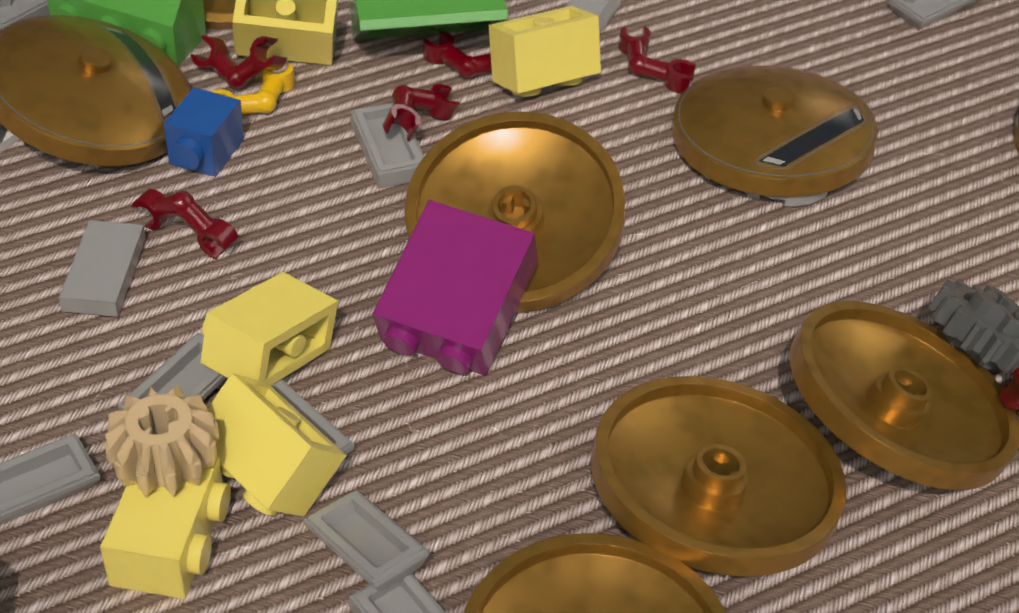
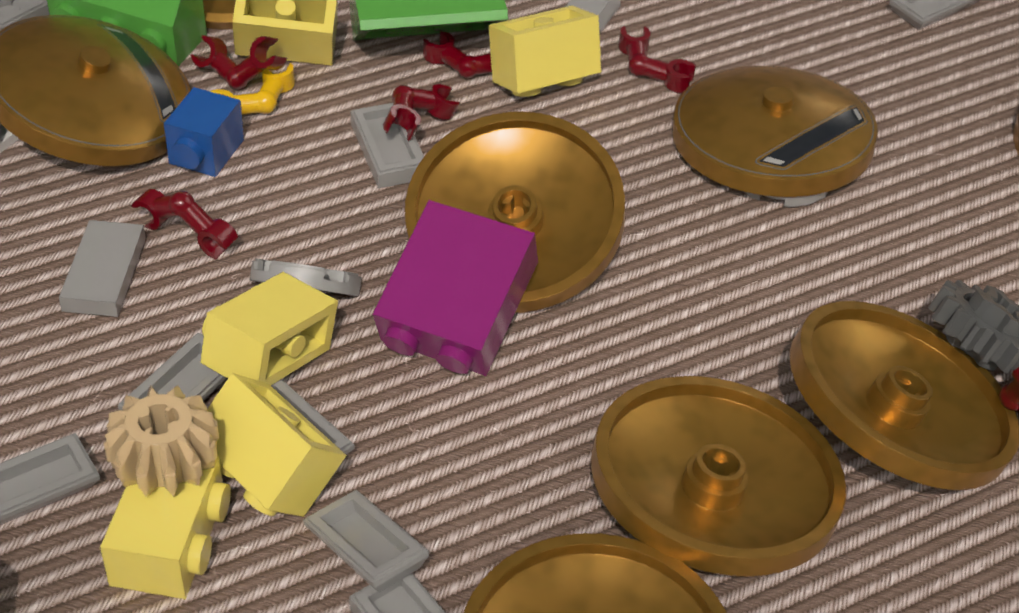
none -> light grey tile [249,258,362,296]

